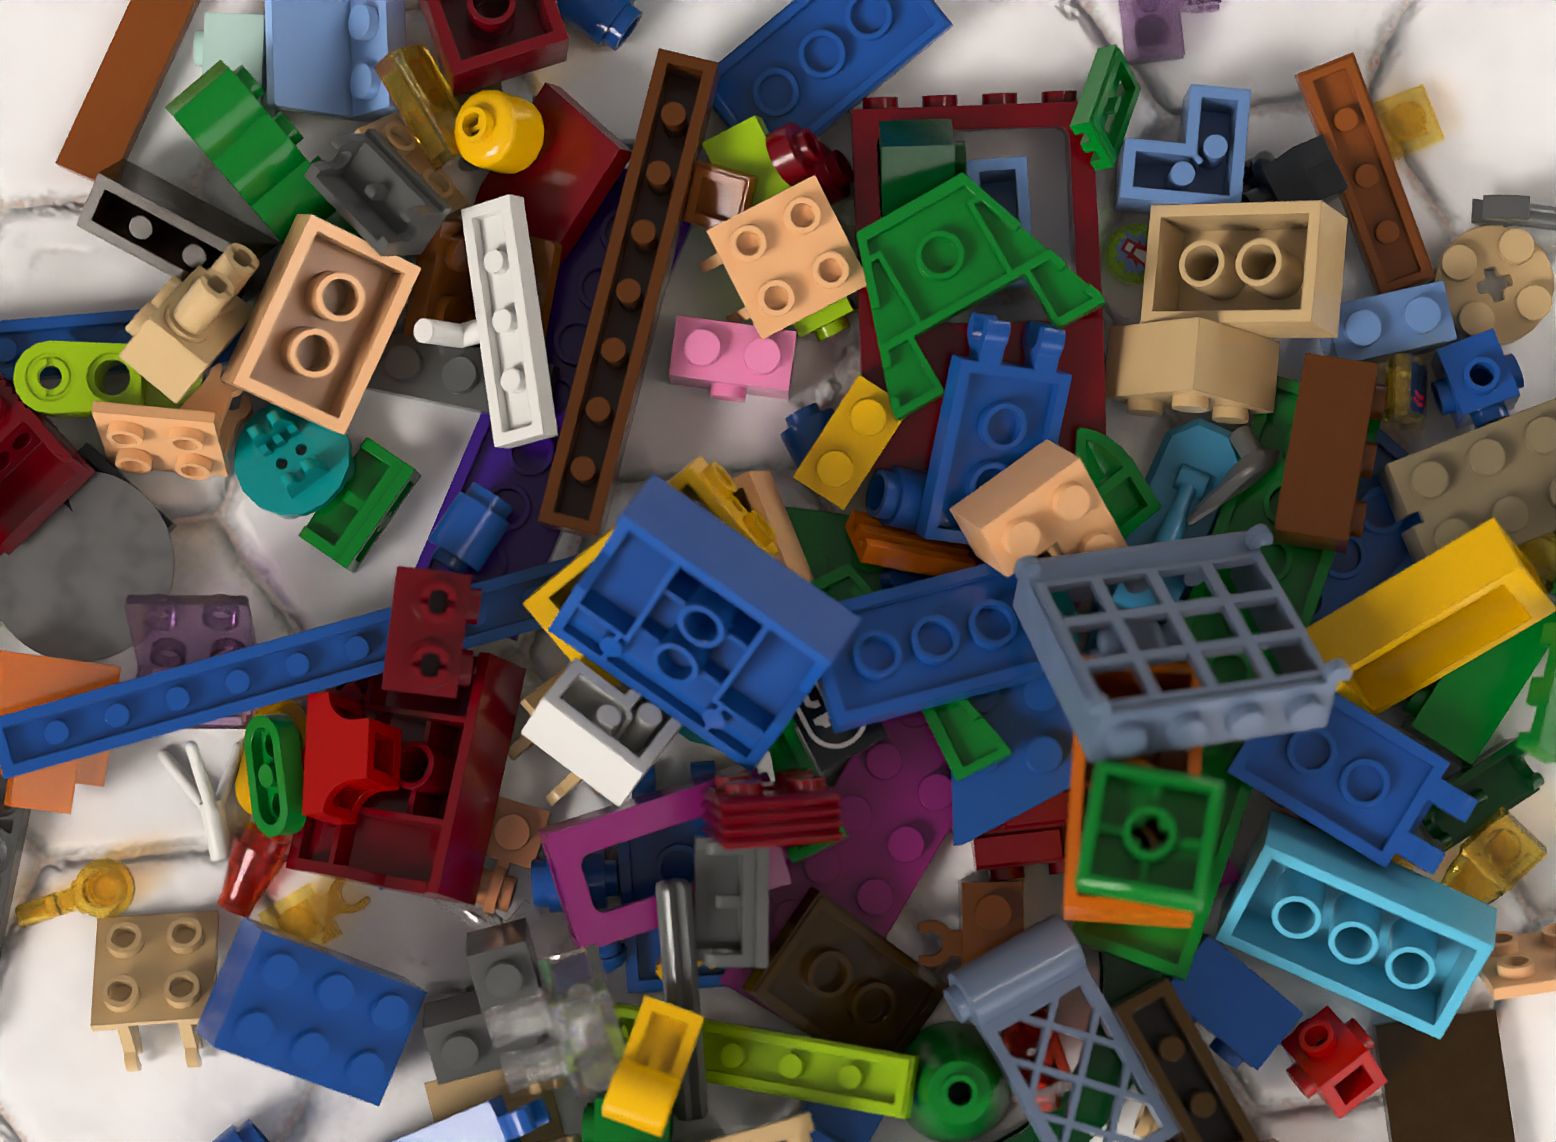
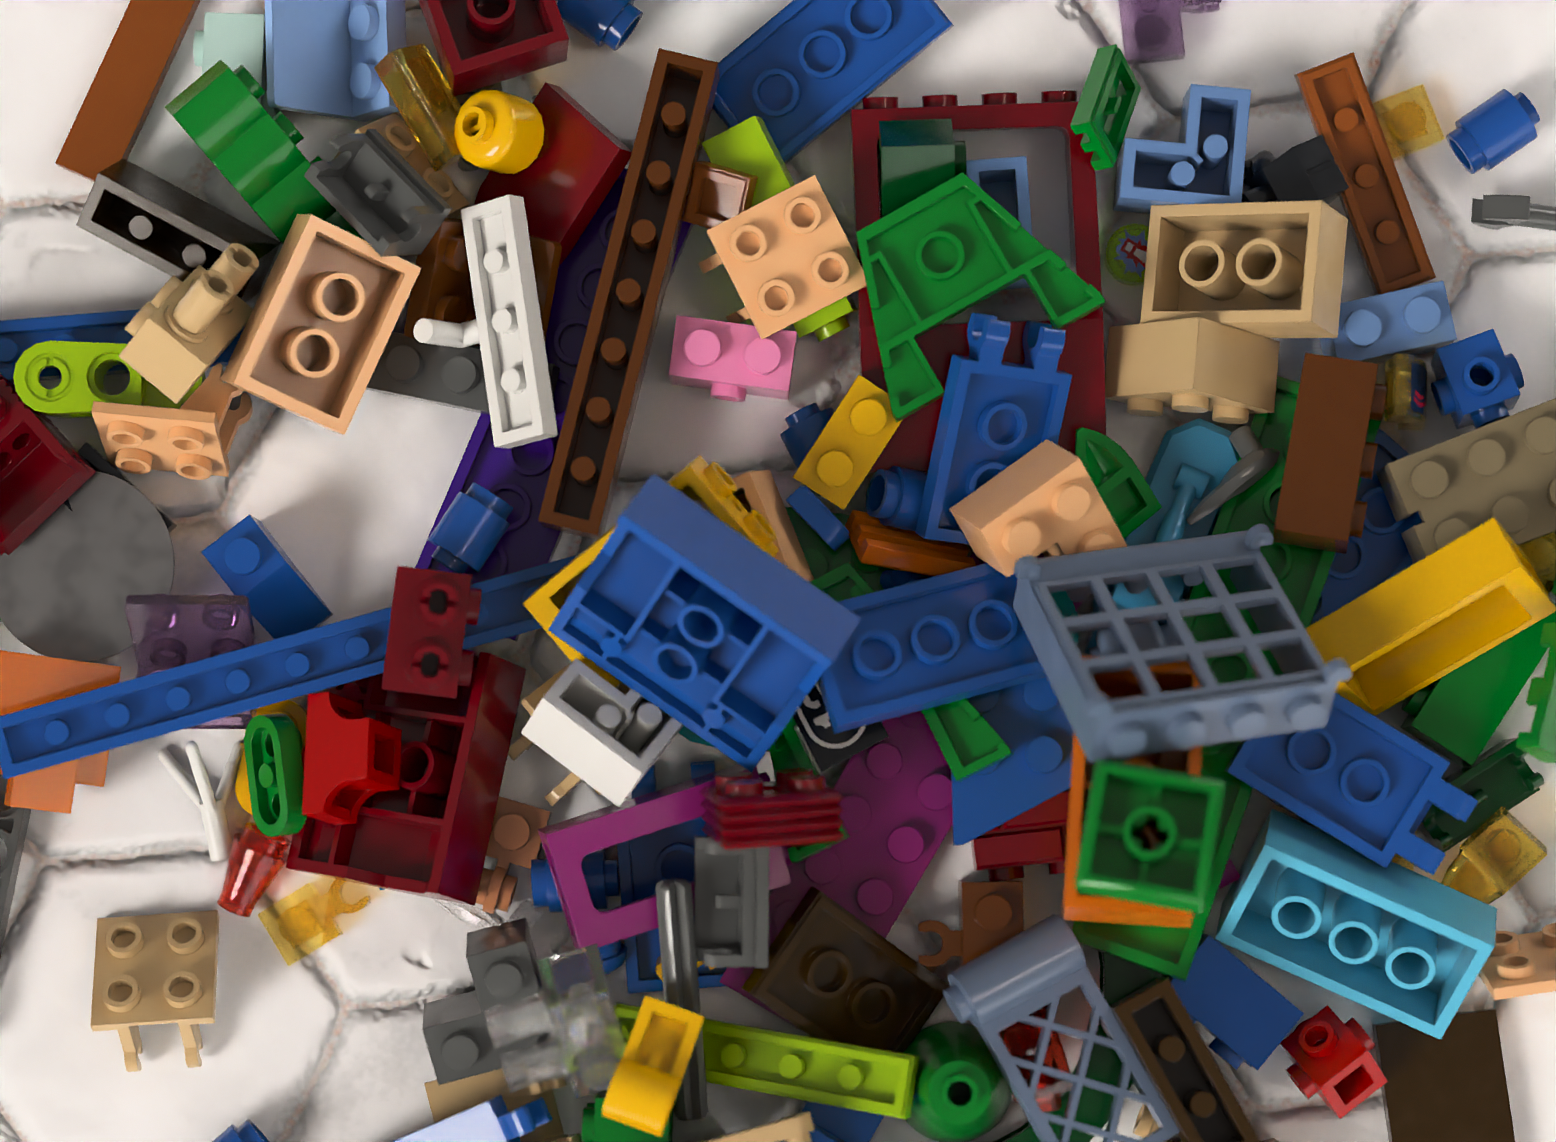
clear yellow plate [15,858,136,928] -> none
blue brick [195,916,427,1106] -> none
teal plate [234,404,355,519] -> none
green hinge [298,437,422,573] -> none
dark red plate [765,122,853,206] -> none
tan plate [1431,225,1554,346] -> none
none -> blue slope [202,514,333,639]
none -> blue tile [786,485,850,552]
none -> blue brick [1446,89,1540,174]

